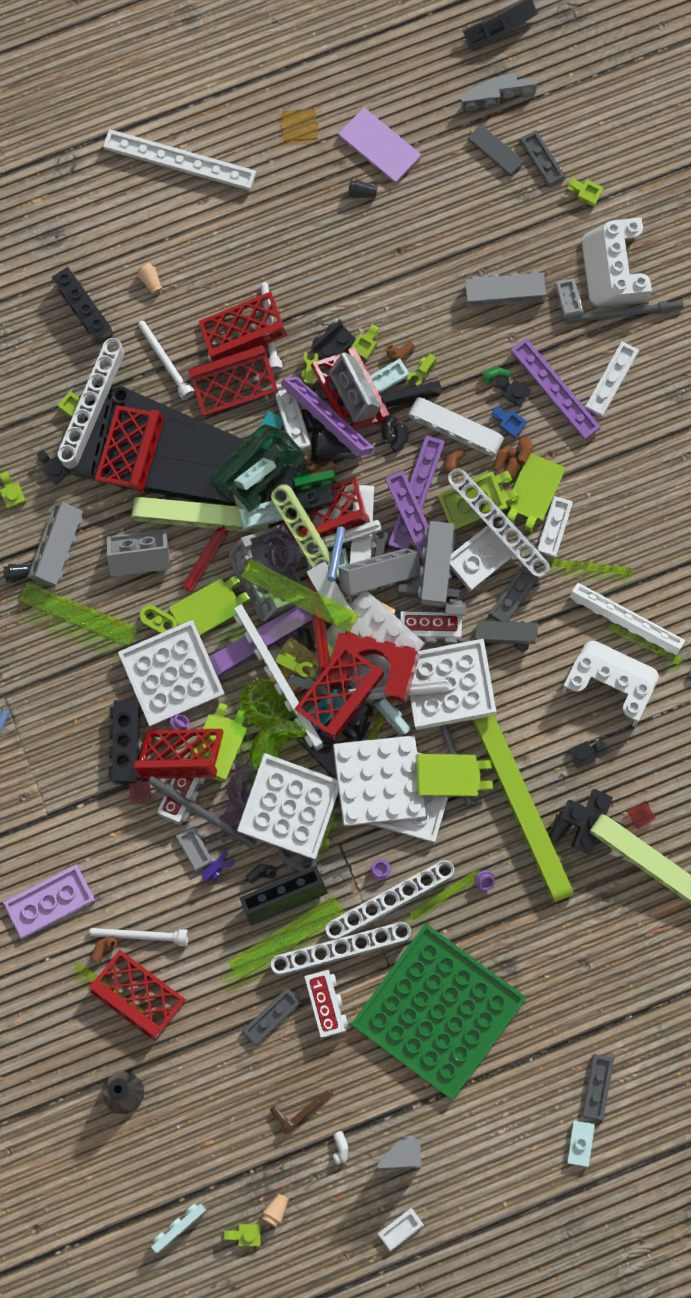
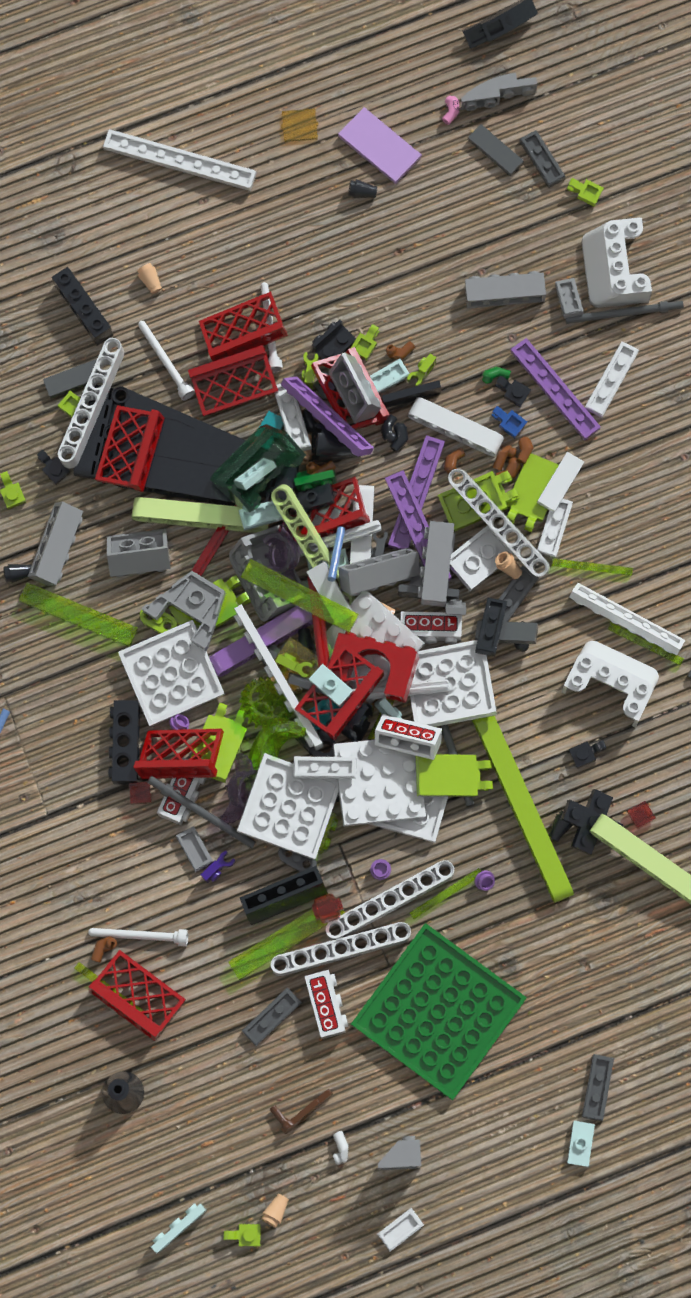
lavender tile [3,864,96,940] -> none
black arm [245,864,277,884] -> none
none -> dark grey tile [43,359,103,399]
none -> light grey wing [142,571,226,651]
none -> white tile [294,756,357,779]
none -> light aqua plate [309,664,354,707]
none -> clear red head [311,893,344,924]
none -> white brick [374,714,442,760]
none -> bright pink arm [442,96,460,125]
none -> black tile [475,597,507,657]
none -> light nougat cone [495,552,522,579]
none -> white tile [537,452,584,513]

